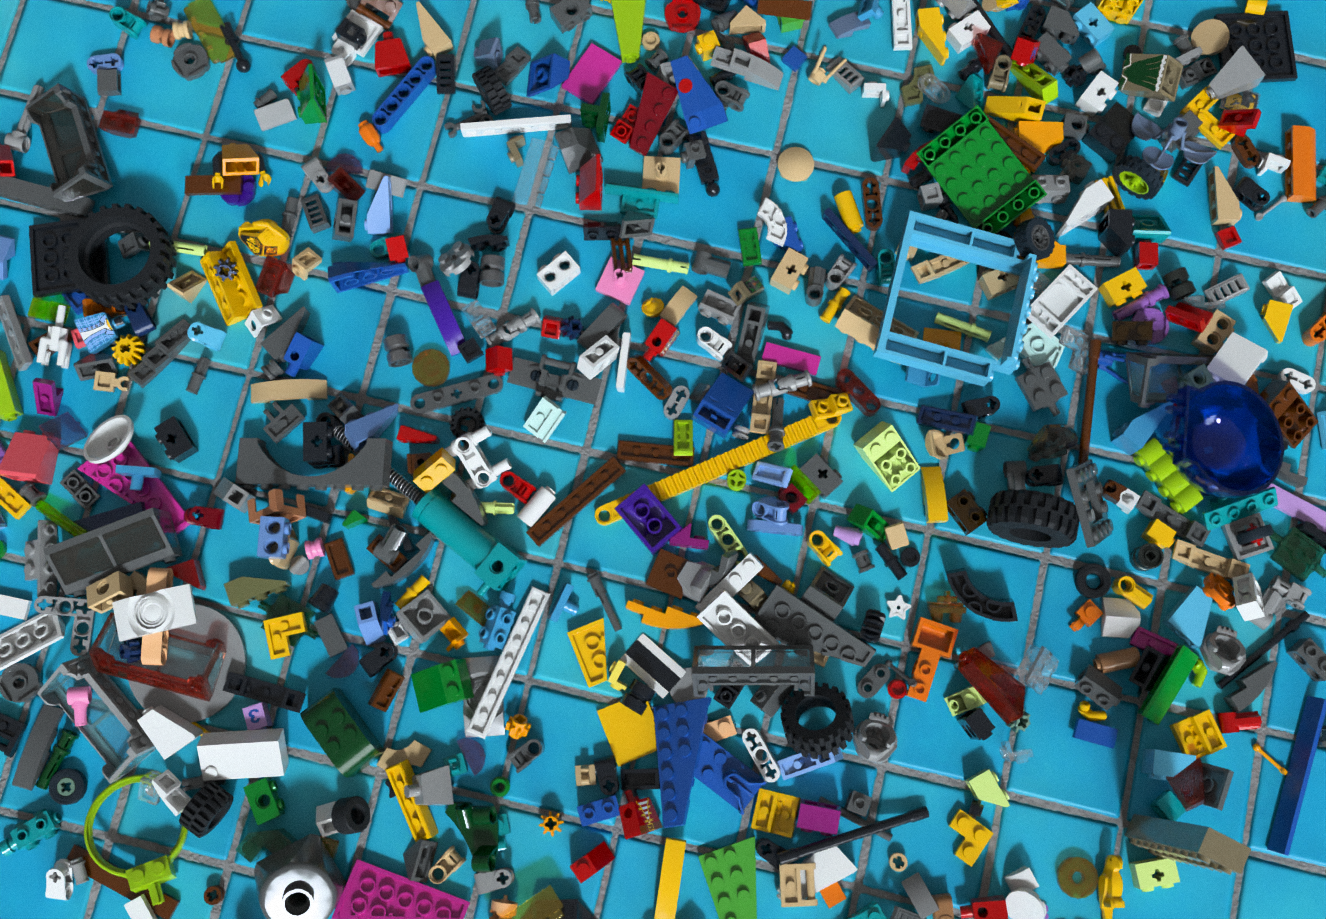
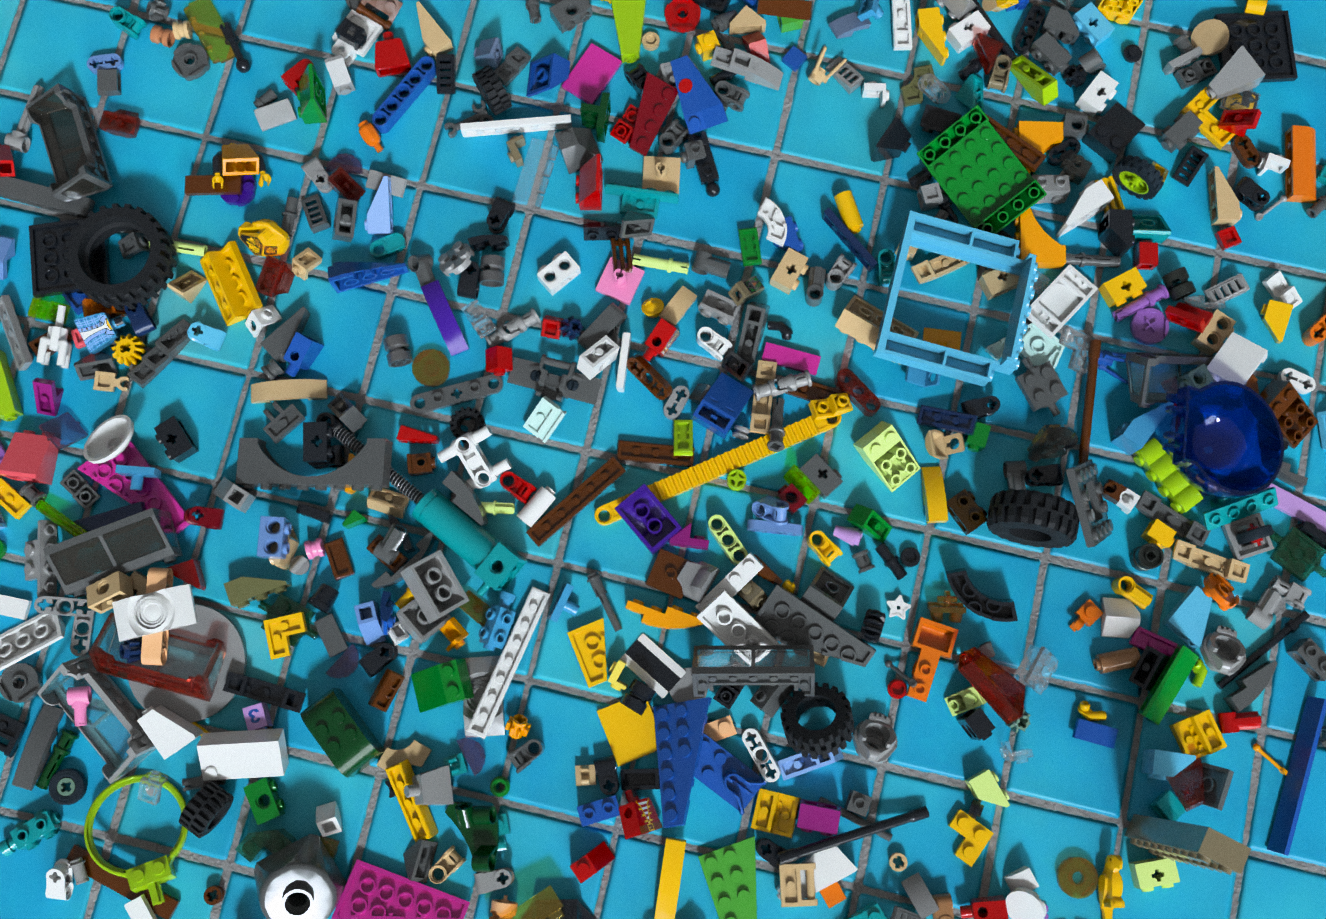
white slope [152,769,191,816] -> none
dark grey axle [186,357,211,395] -> none
gear [213,257,239,282] -> none
nougat panel [247,488,306,525] -> none
black tyre [331,796,370,835] -> none
medium blue slope [344,404,399,452] -> none
red brick [385,235,409,263] -> none
yellow brick [413,447,456,494] -> none
black tile [457,337,484,364] -> none
light orange gear [539,810,564,837] -> none
dark grey bush [645,47,669,72] -> none
dark grey slope [709,549,739,588] -> none
light blue tile [752,461,793,488] -> none
tan dish [778,147,814,182] -> none
yellow pin [819,287,850,324] -> none
dark grey plate [857,664,890,698] -> none
reddish brown beam [861,177,883,231] -> none
tan slope [884,522,909,550] -> none
red slope [901,140,932,174] -> none
yellowish green pin [934,312,992,342] -> none
yellow slope [983,96,1046,122] -> none
red brick [1011,36,1041,66] -> none
black wheel [1014,217,1055,261] -> none
dark grey brick [1074,664,1123,710] -> none
black tyre [1075,563,1111,599] -> none
dark brown brick [1111,321,1153,346] -> none
slope [1118,53,1183,102] -> none
sand blue plant [1131,112,1217,170] -> none
white tile [1142,98,1168,118] -> none
white brick [1232,573,1265,621] -> none
none -> light grey slope [400,549,470,624]

